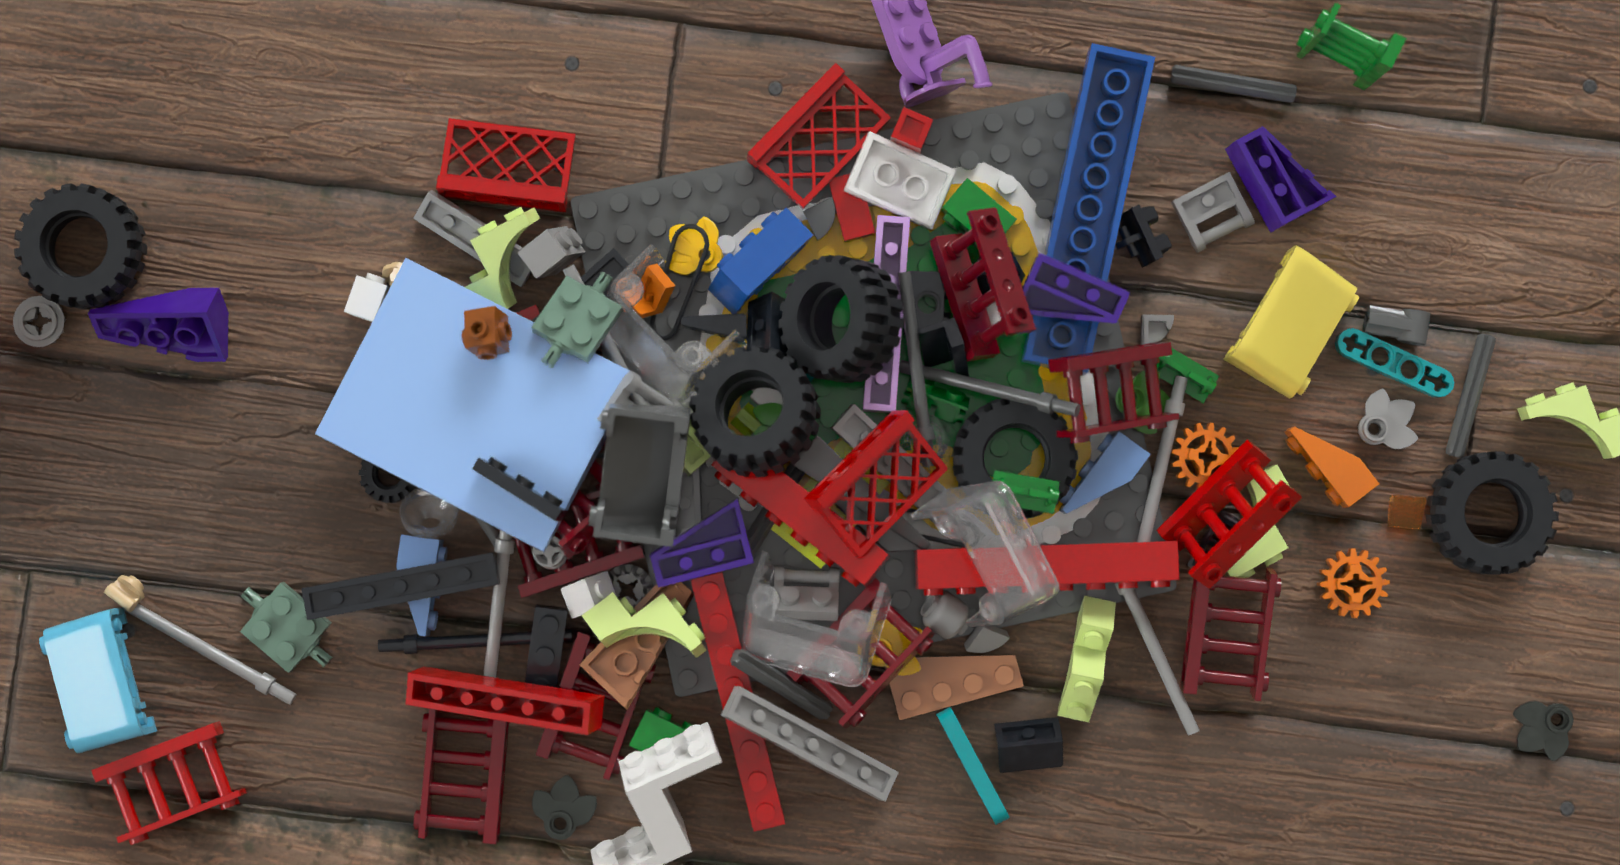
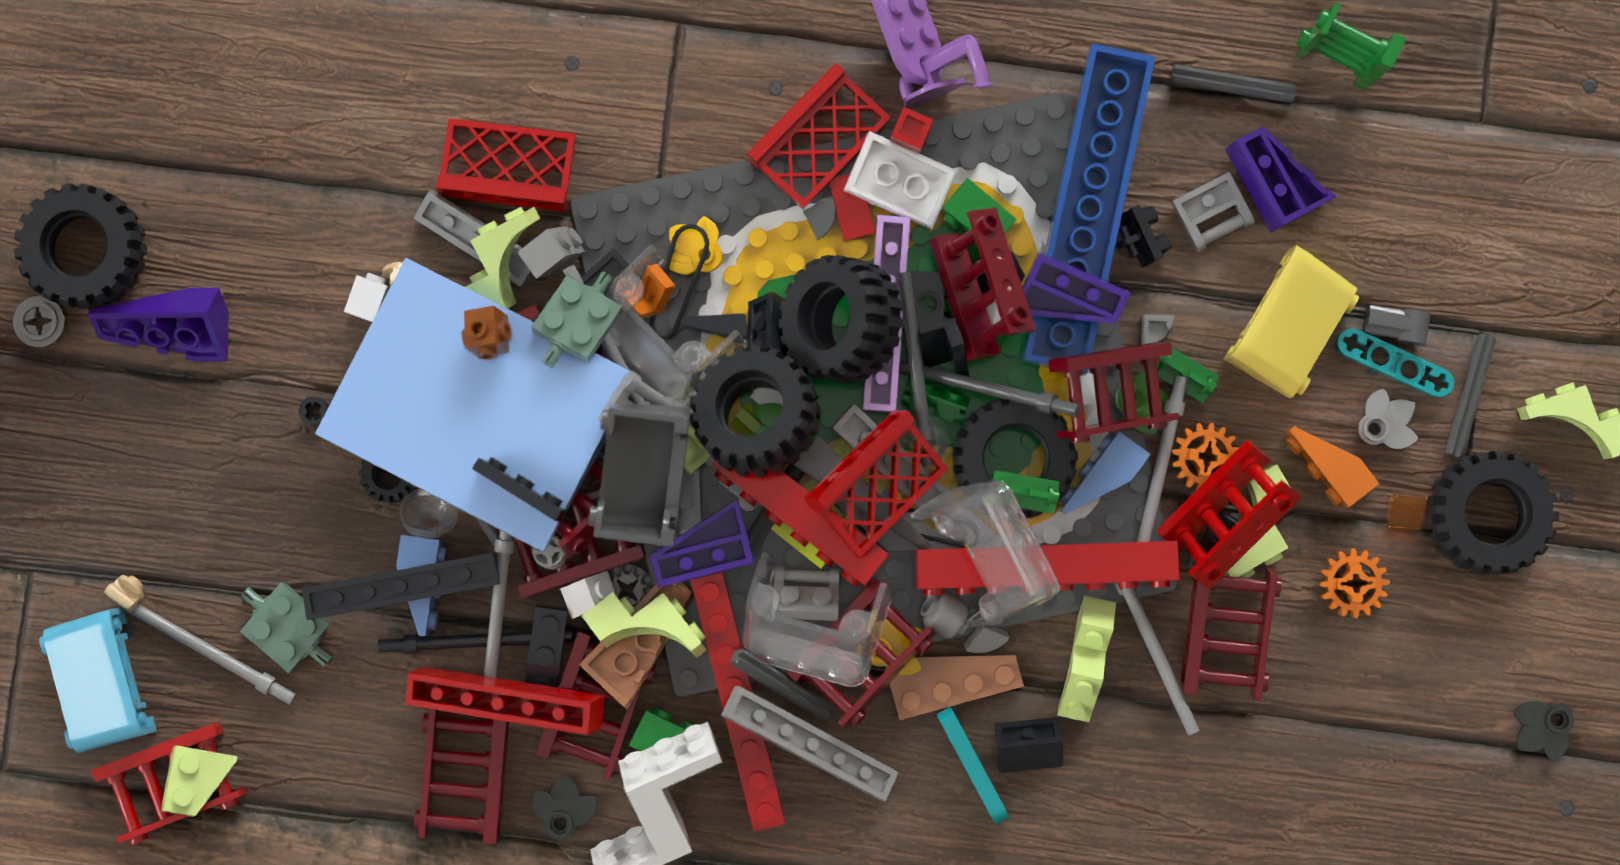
blue wedge [708,207,814,314] -> none
none -> yellowish green wing [161,745,238,816]
none -> black bush [299,397,329,426]

